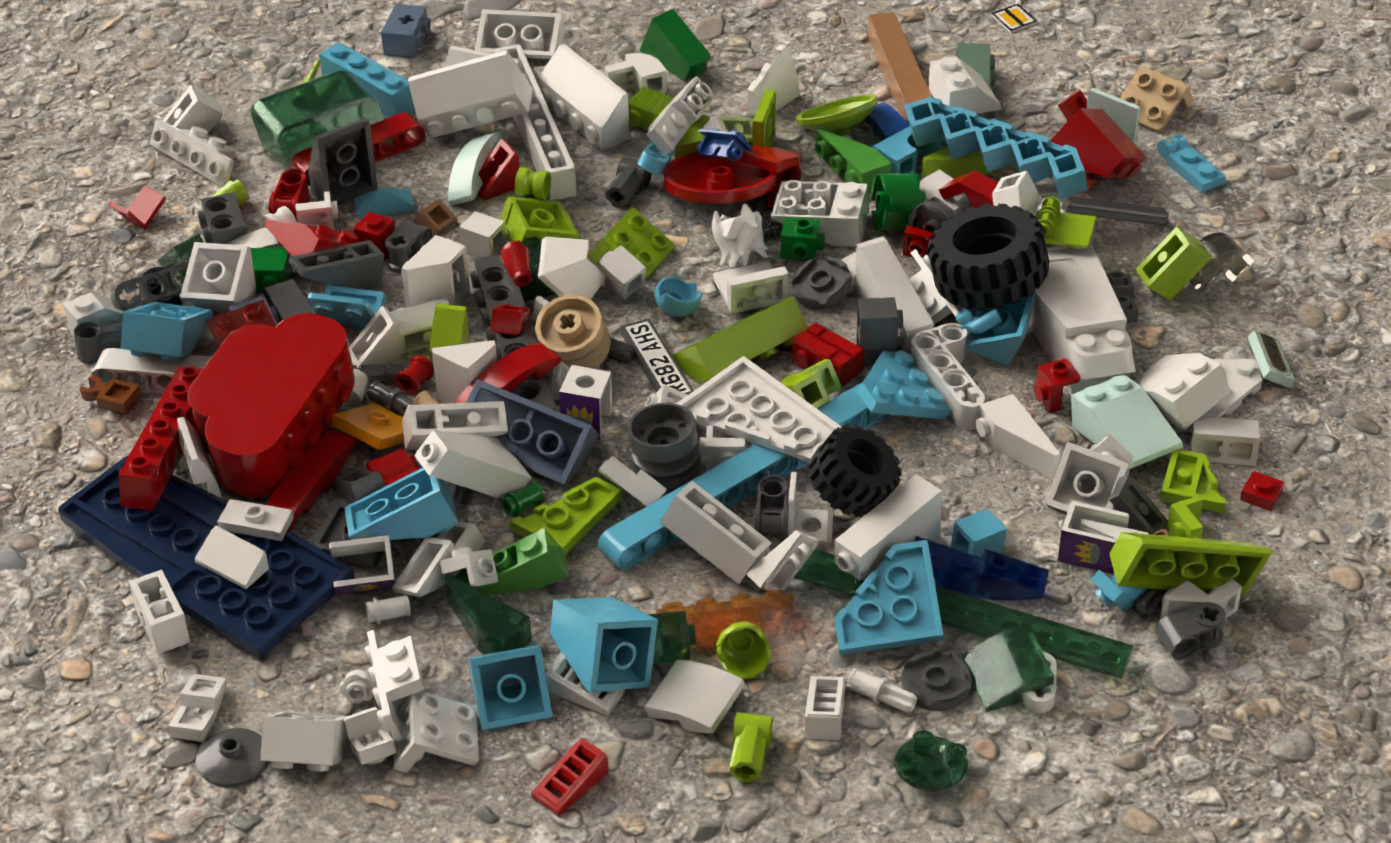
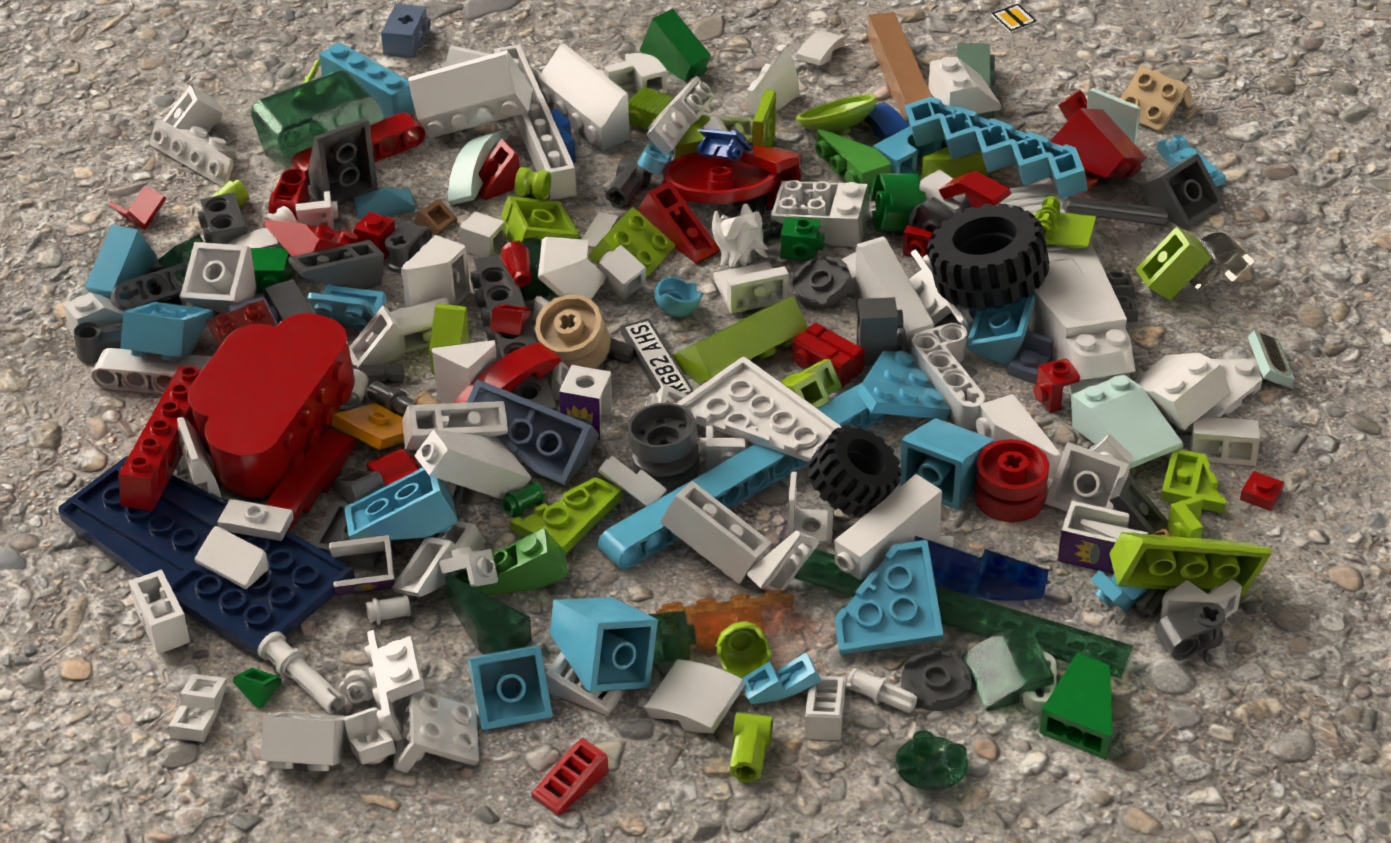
dark orange plate [80,376,141,414] -> none
dark grey dish [196,728,268,787] -> none
red bush [395,355,435,396] -> none
white slope [475,9,565,59] -> none
dark grey piece [754,475,788,537] -> none
medium azure brick [951,509,1007,566] -> none
medium azure arm [956,308,1003,334] -> none
white slope [992,171,1042,215] -> none
none -> medium azure slope [85,224,158,300]
none -> green slope [232,668,282,709]
none -> white pin [258,631,345,714]
none -> blue slope [551,109,576,163]
none -> white sticker [582,212,618,247]
none -> red slope [638,181,720,265]
none -> medium azure slope [742,653,822,704]
none -> white slope [795,30,844,66]
none -> medium azure slope [899,418,994,510]
none -> red wheel [974,439,1050,523]
none -> sand blue bracket [1008,331,1054,384]
none -> green slope [1039,653,1112,760]
none -> dark grey slope [1139,153,1225,230]

